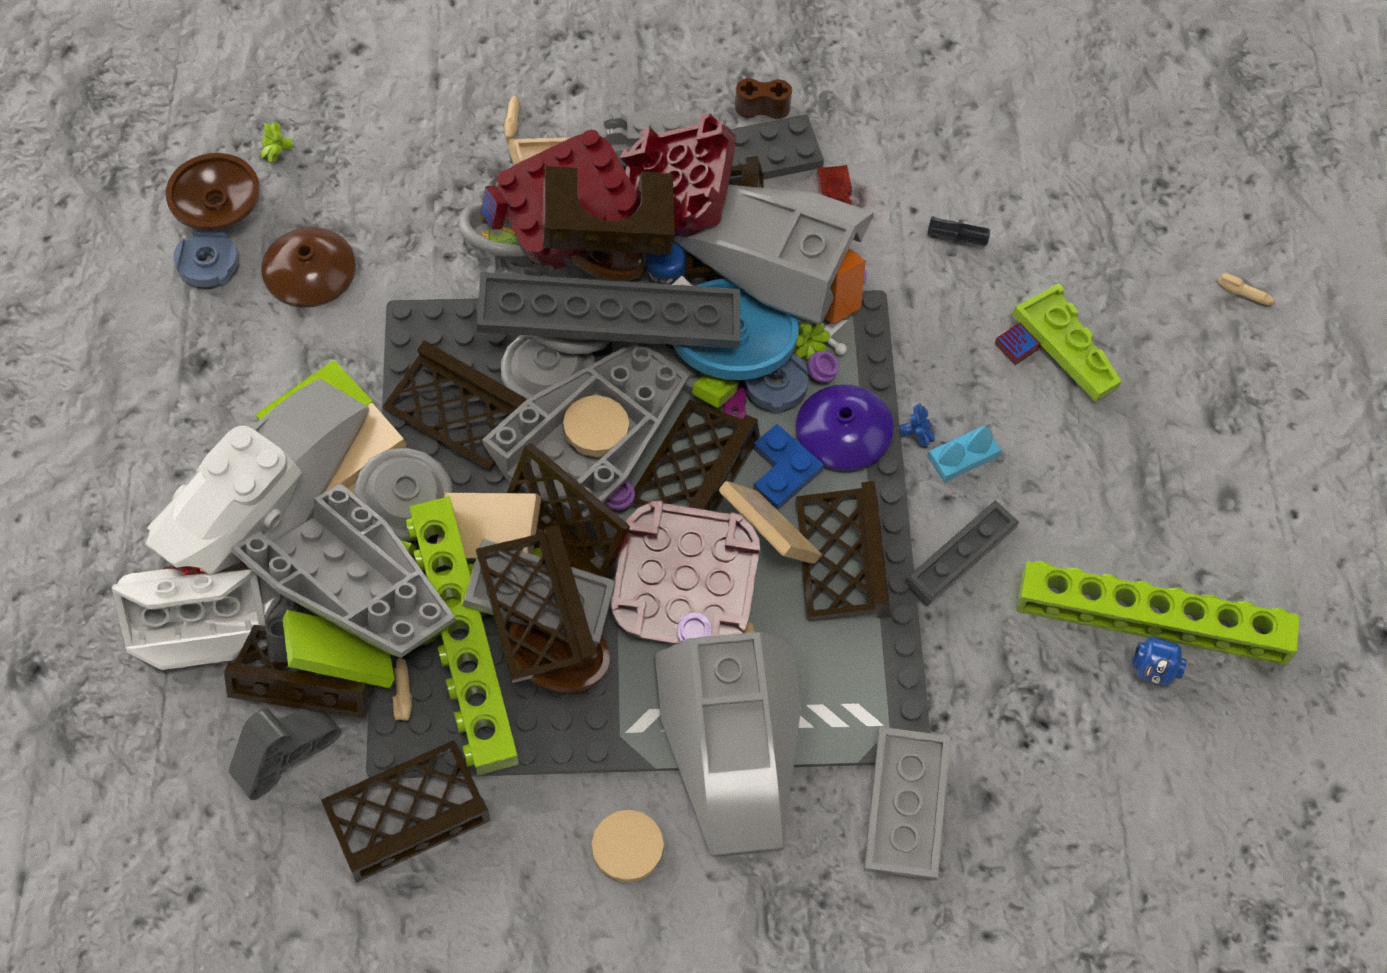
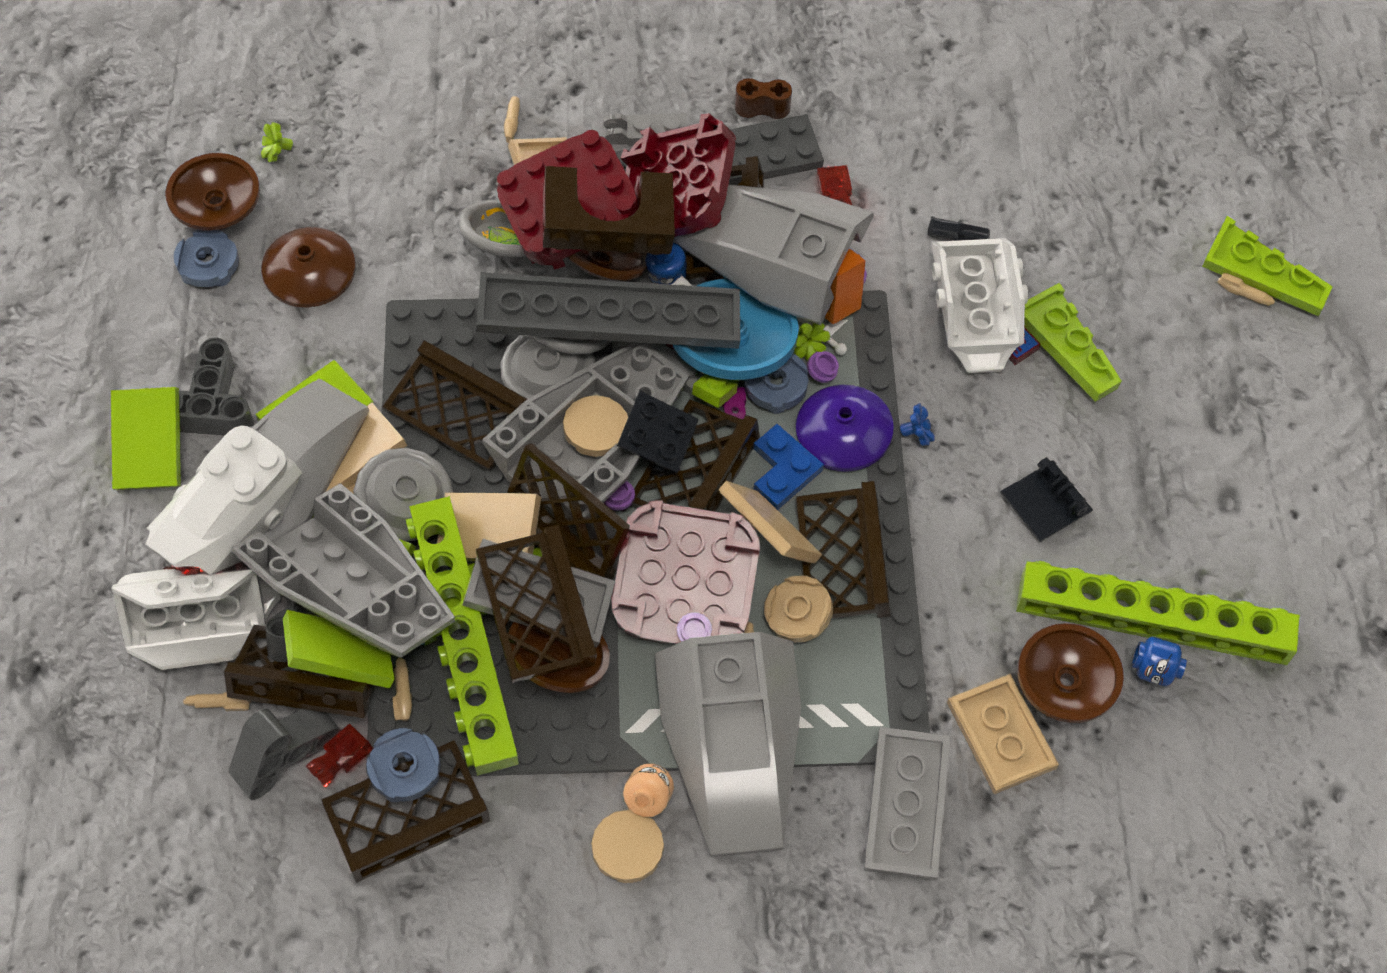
dark red tile [481,186,508,230] -> none
dark grey tile [905,500,1020,605] -> none
medium azure tile [928,425,1002,483] -> none
none -> lime tile [111,387,181,490]
none -> dark grey beam [179,337,254,436]
none -> tan piece [183,692,251,711]
none -> clear red plate [306,723,374,788]
none -> sand blue plate [366,728,441,803]
none -> black hinge [617,391,699,476]
none -> light nougat head [623,763,674,817]
none -> tan tile [764,575,833,643]
none -> white slope [932,238,1028,373]
none -> tan tile [947,674,1059,794]
none -> black hinge [1000,457,1093,542]
none -> reddish brown dish [1018,623,1124,723]
none -> lime wing [1202,216,1333,316]

